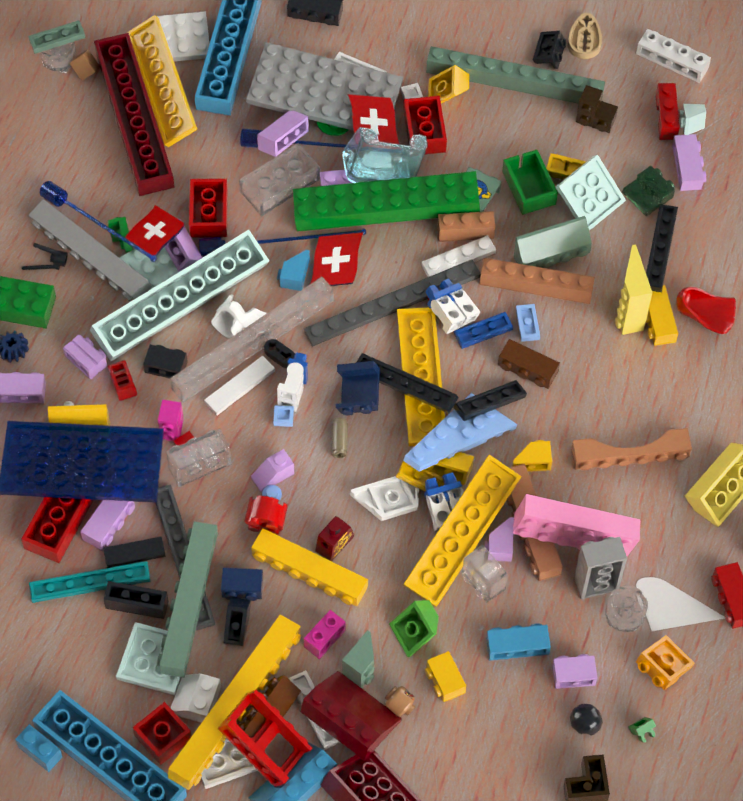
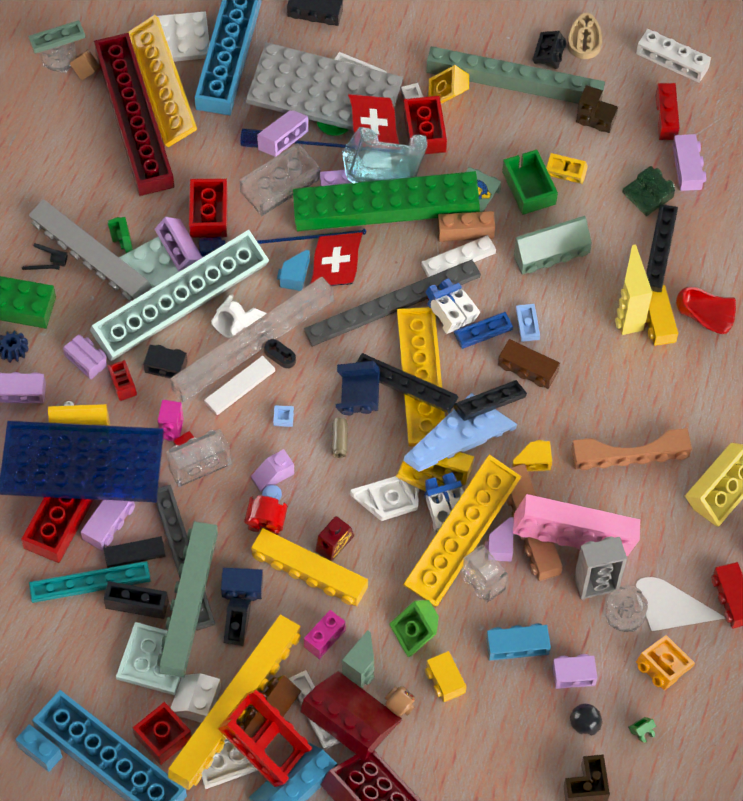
flag [39,181,185,262] -> none
white hips [277,352,308,412] -> none
nougat brick [480,258,595,304] -> none
light aqua plate [556,155,626,230] -> none
light aqua slope [679,104,706,135] -> none

